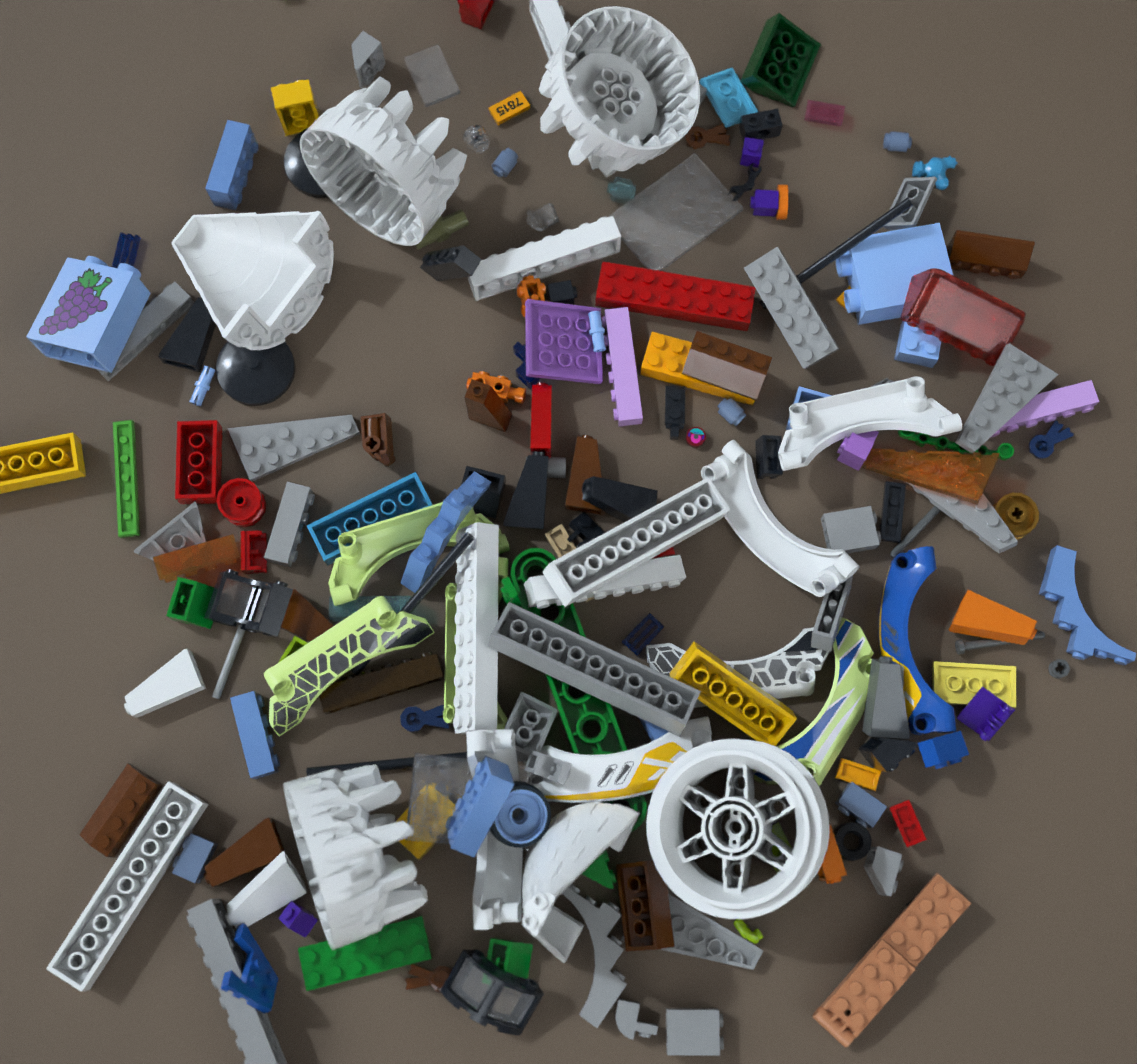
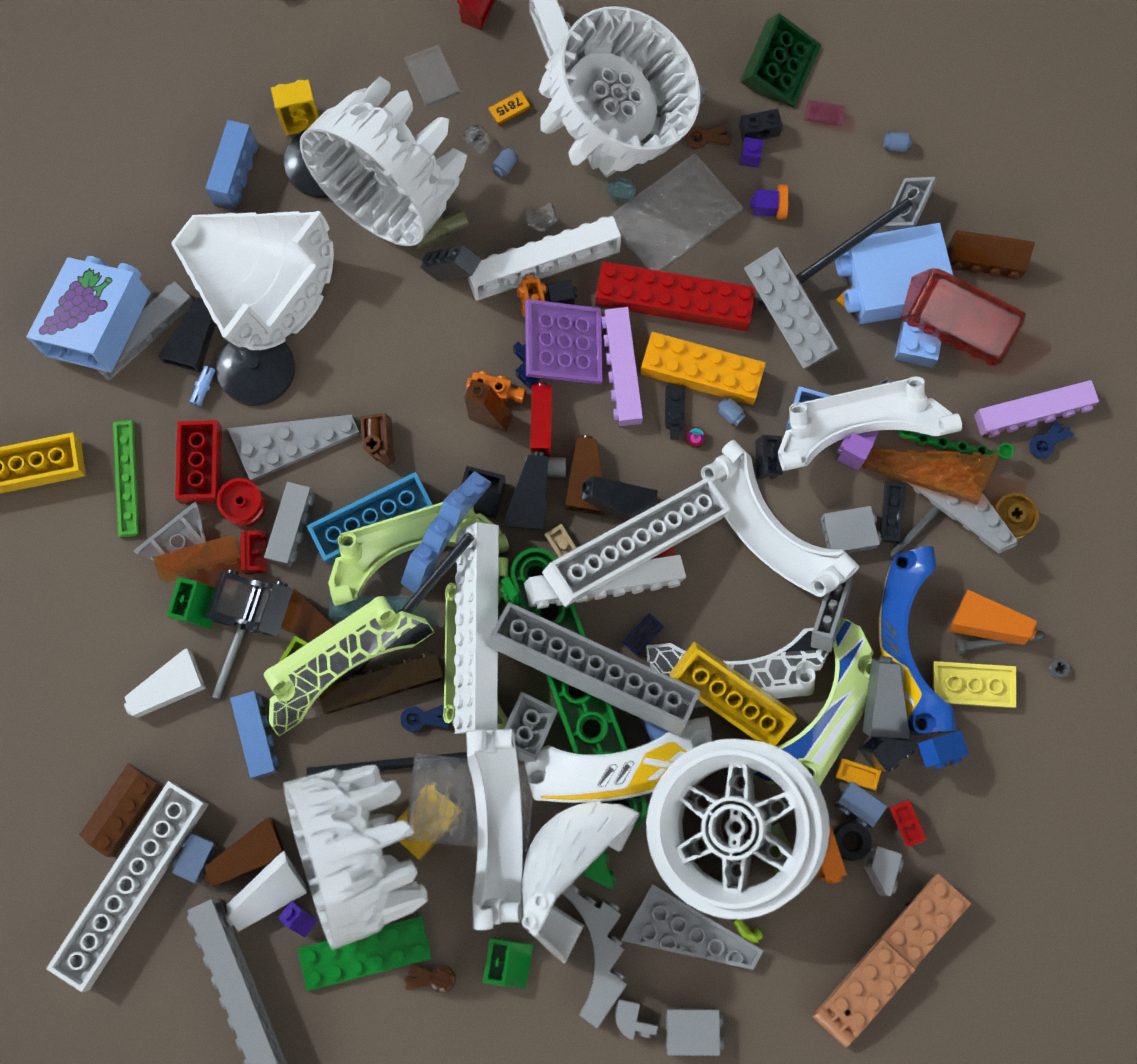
clear blue tile [112,232,141,268] -> none
blue wing [221,923,279,1014] -> none
light grey slope [351,31,385,89] -> none
window [440,949,544,1035] -> none
medium blue brick [445,756,514,857] -> none
light blue wheel [489,781,551,848] -> none
light grey brick [525,750,571,784] -> none
black hinge [567,512,605,548] -> none
light blue pin [588,311,606,352] -> none
reddish brown slope [616,860,675,952] -> none
slope [682,331,772,401] -> none
medium azure tile [699,67,758,128] -> none
black piece [728,163,762,201] -> none
dark azure animal [912,156,957,190] -> none
light grey wing [955,343,1058,453] -> none
dark purple hinge [956,686,1015,741] -> none
medium blue arch [1039,545,1137,665] -> none

